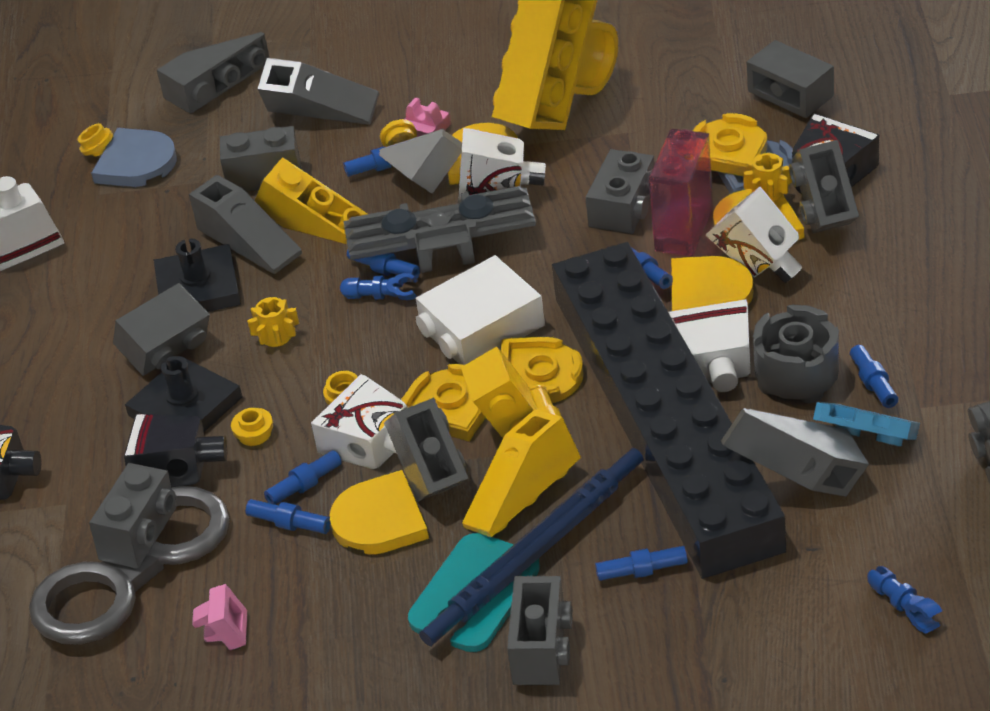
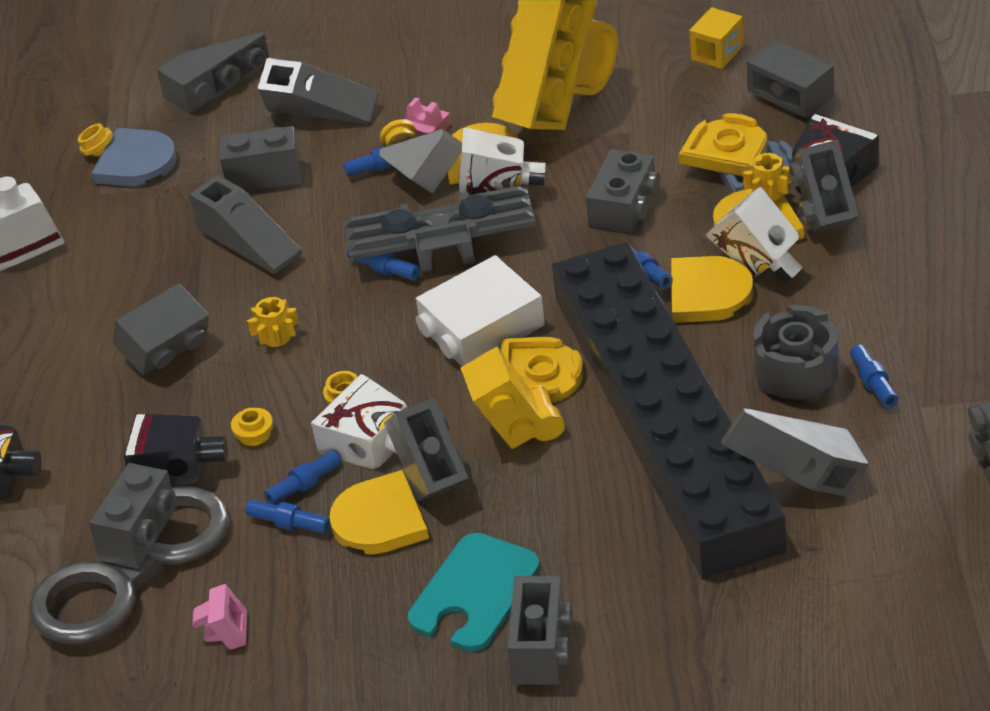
black tile [125,356,242,432] -> none
black tile [153,238,241,312] -> none
yellow slope [254,157,368,244] -> none
blue piece [340,273,418,300] -> none
yellow tile [401,364,486,442] -> none
dark blue axle [419,448,644,646] -> none
yellow slope [462,409,581,537] -> none
blue bar [595,546,688,581] -> none
clear pink window [649,129,713,256] -> none
white torso [669,299,750,392] -> none
dark azure wing [813,402,920,446] -> none
blue piece [867,566,942,633] -> none
none -> yellow brick [689,7,744,69]

